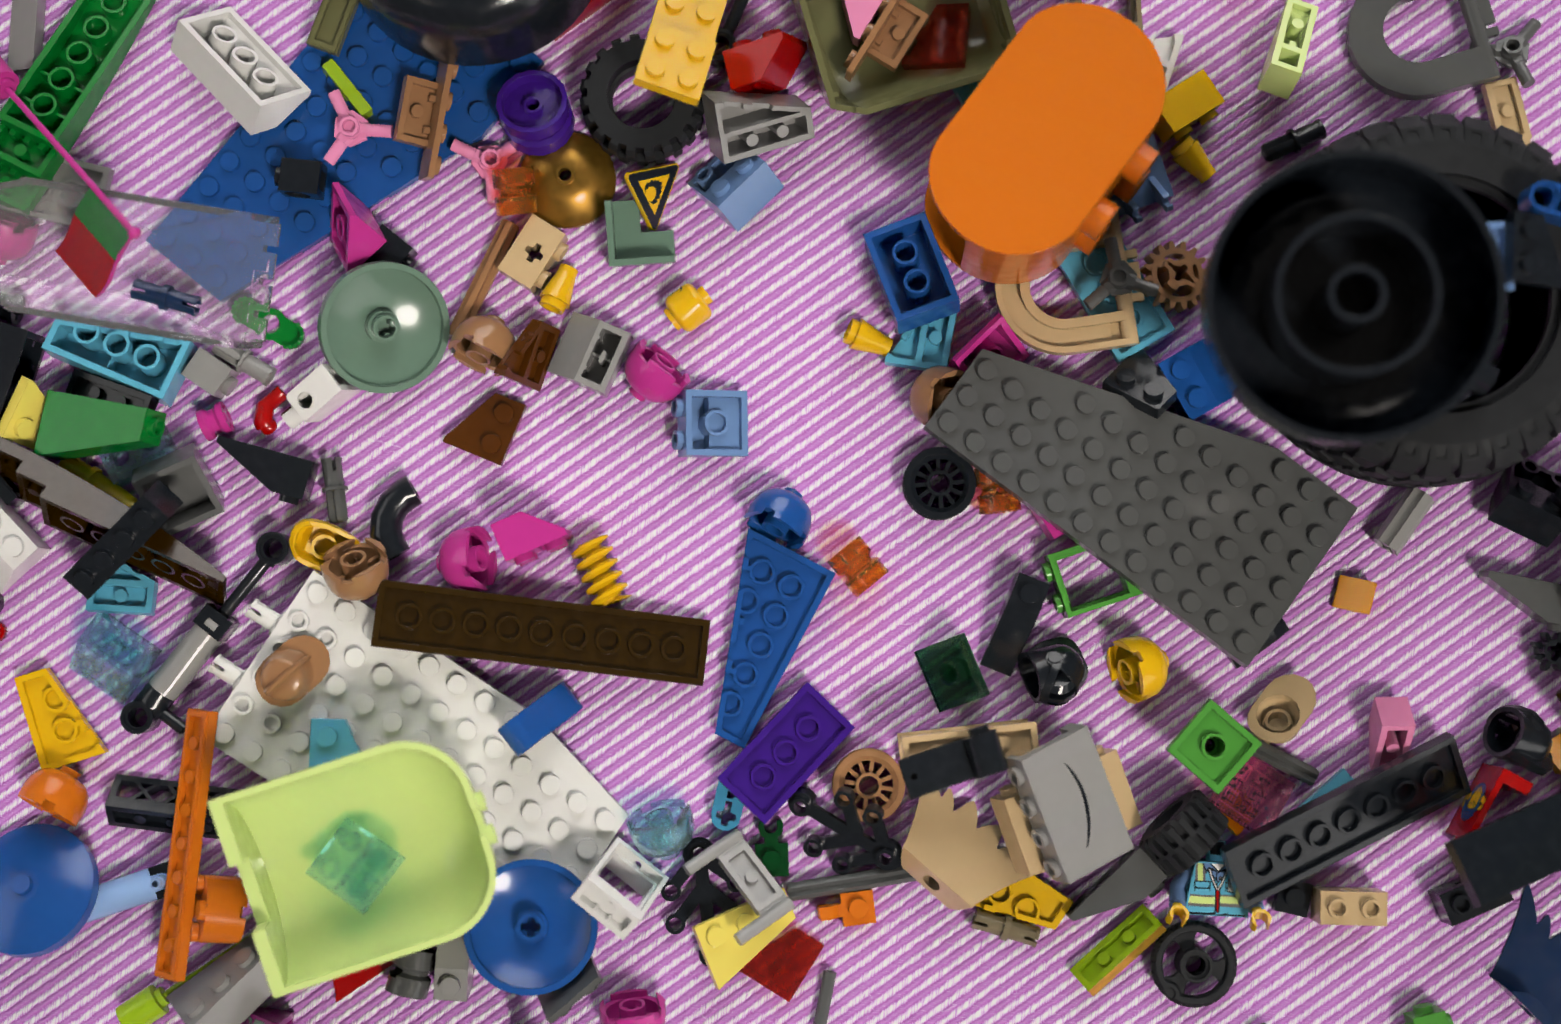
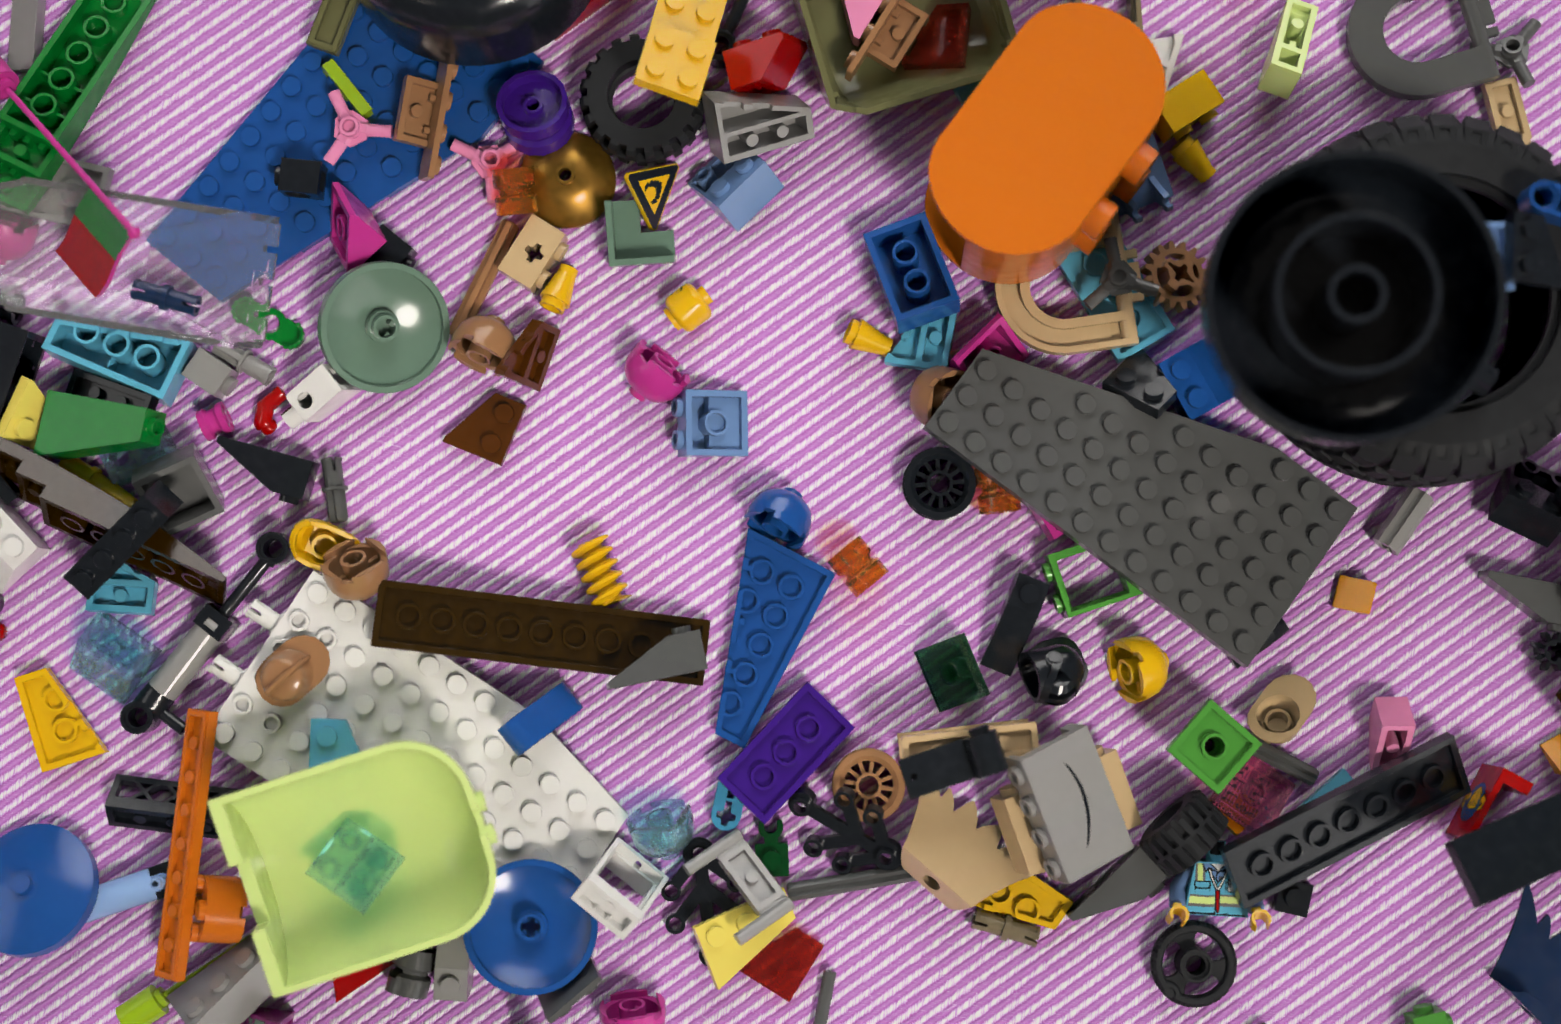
orange cylinder [18,765,89,827] -> none
white slope [170,6,311,135] -> none
black cylinder [369,476,422,561] -> none
dark pink cylinder [436,525,497,592] -> none
dark pink slope [490,511,573,566] -> none
light grey slope [547,312,633,397] -> none
orange plate [817,888,876,927] -> none
lime plate [1070,903,1167,997] -> none
black axle [1261,119,1327,162] -> none
tan brick [1311,886,1388,926] -> none
black brick [1428,877,1513,926] -> none
black helmet [1483,705,1554,776] -> none
none -> dark grey slope [606,625,708,690]

